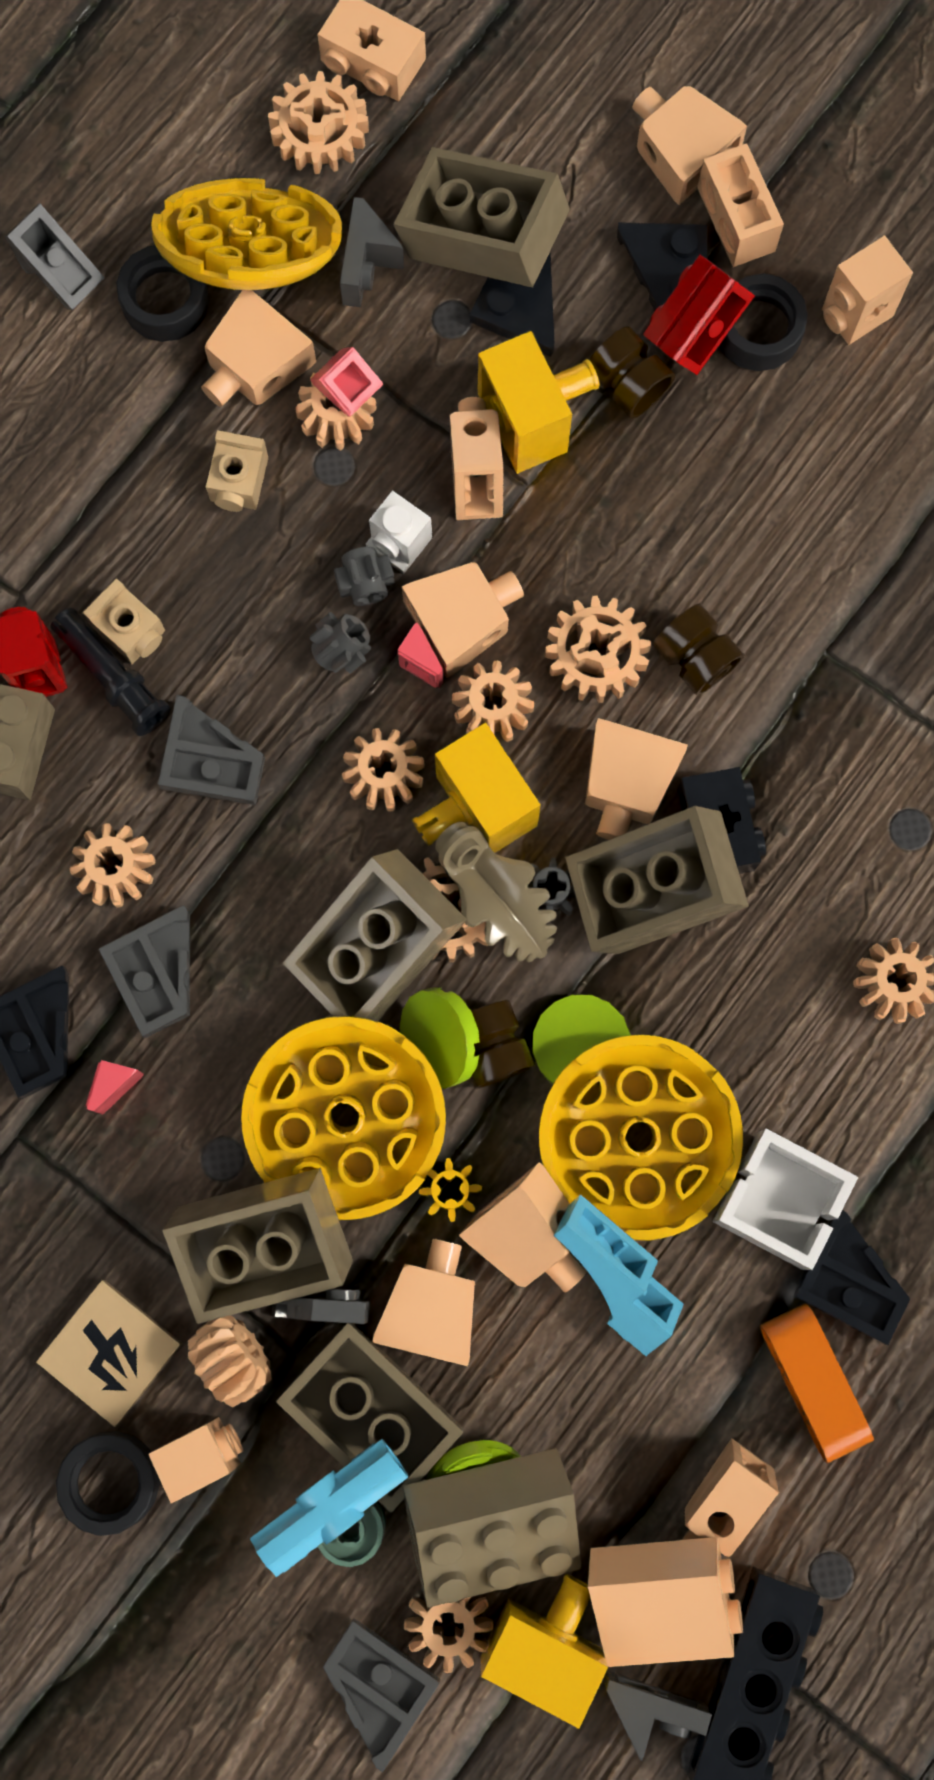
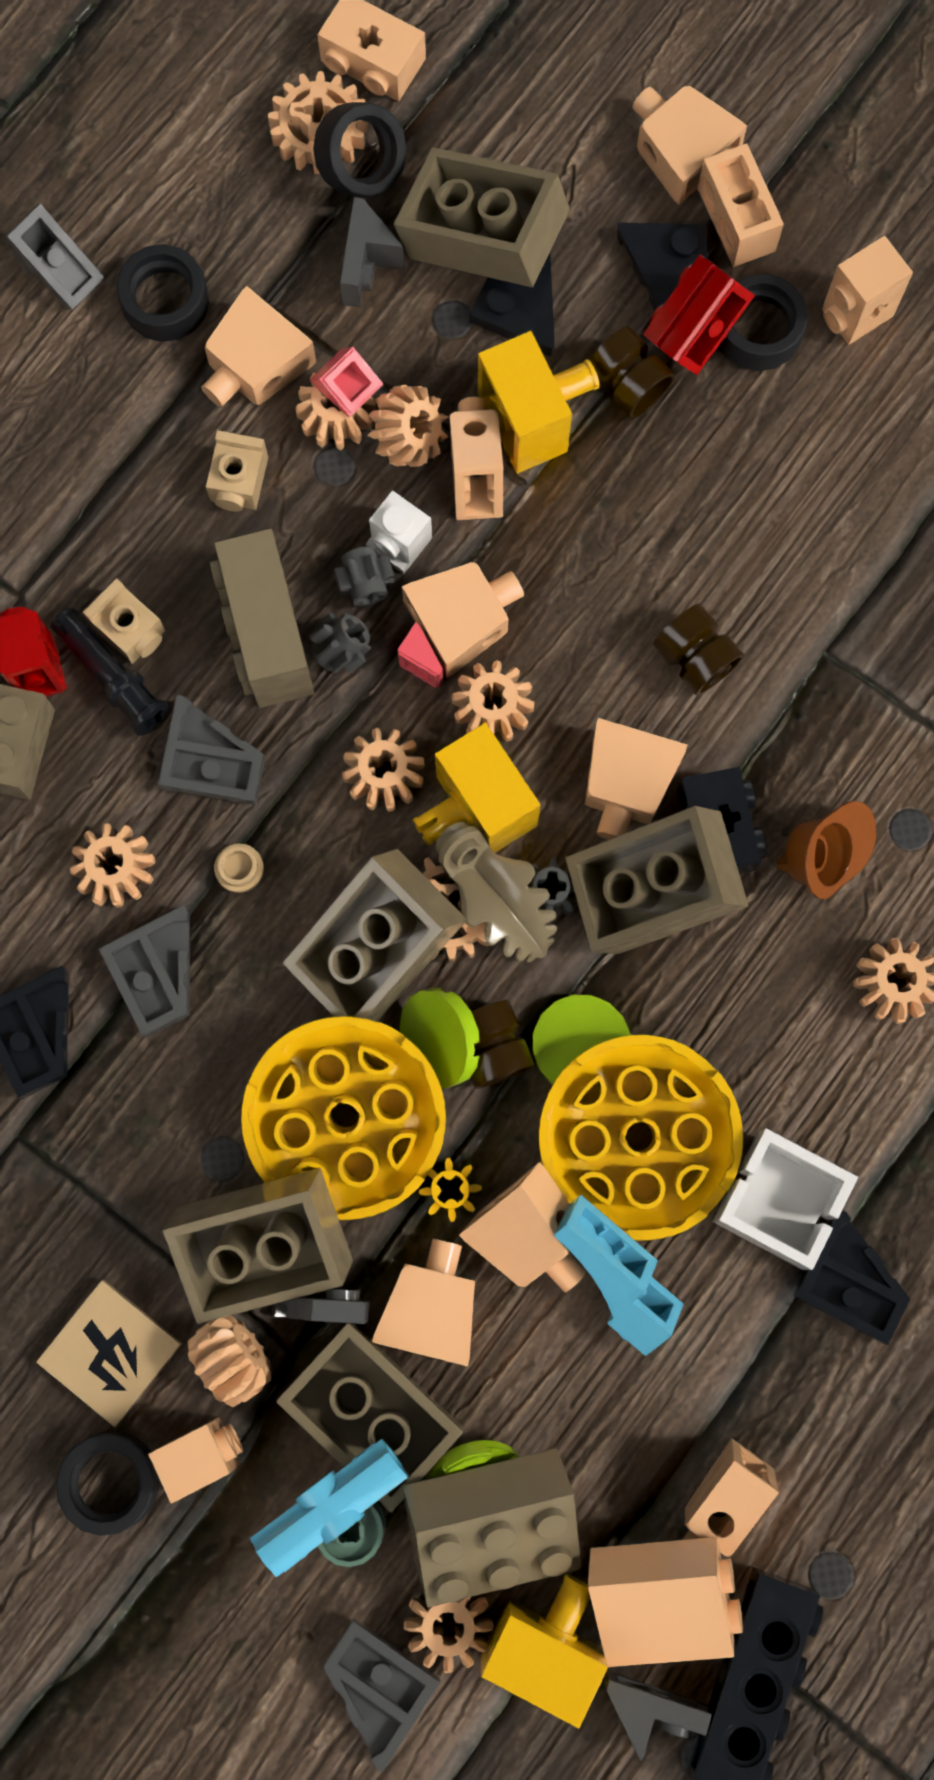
coral slope [86,1060,144,1115] -> none
yellow brick [151,178,342,290] -> none
light nougat gear [545,596,651,703] -> none
orange beam [760,1303,874,1464] -> none
none -> dark tan brick [210,528,315,708]
none -> tan plate [214,844,264,893]
none -> black tyre [313,102,407,197]
none -> light nougat gear [367,385,449,467]
none -> dark orange piece [777,801,876,899]

